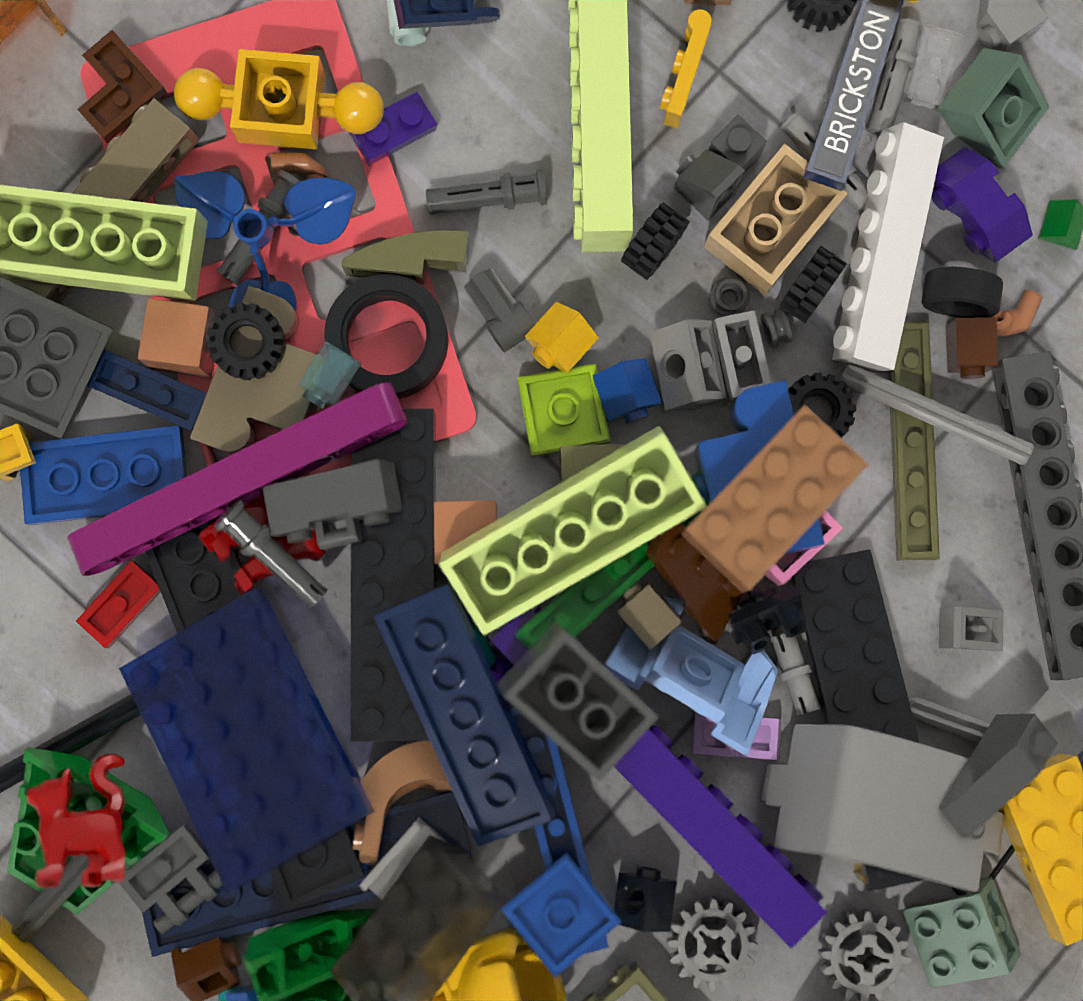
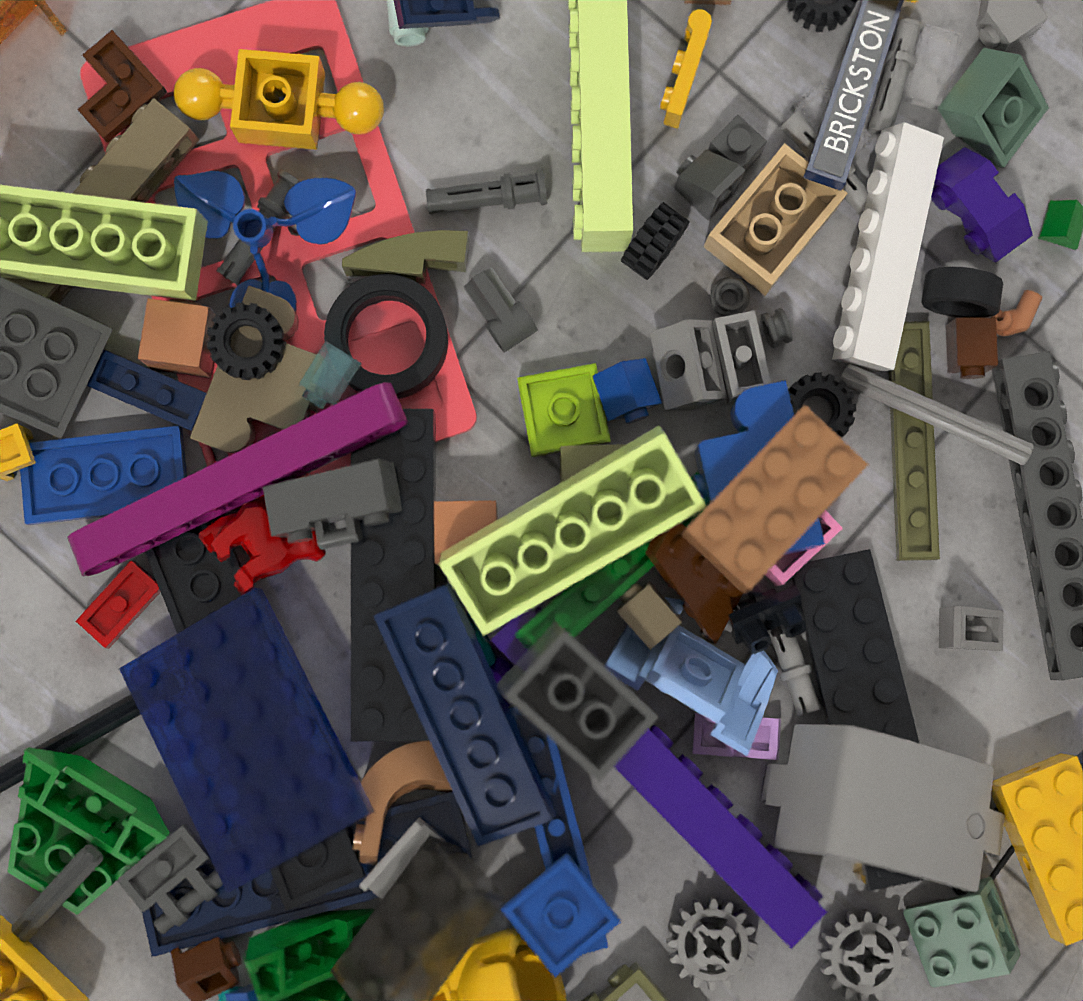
red animal [27,754,125,887] -> none
dark grey pin [214,500,327,608] -> none
nougat arm [271,152,328,180] -> none
dark purple plate [349,92,438,166] -> none
yellow brick [525,301,599,373] -> none
black brick [613,866,677,932] -> none
black tyre [778,245,847,323] -> none
light grey axle [910,697,991,743] -> none
dark grey slope [939,714,1057,837] -> none

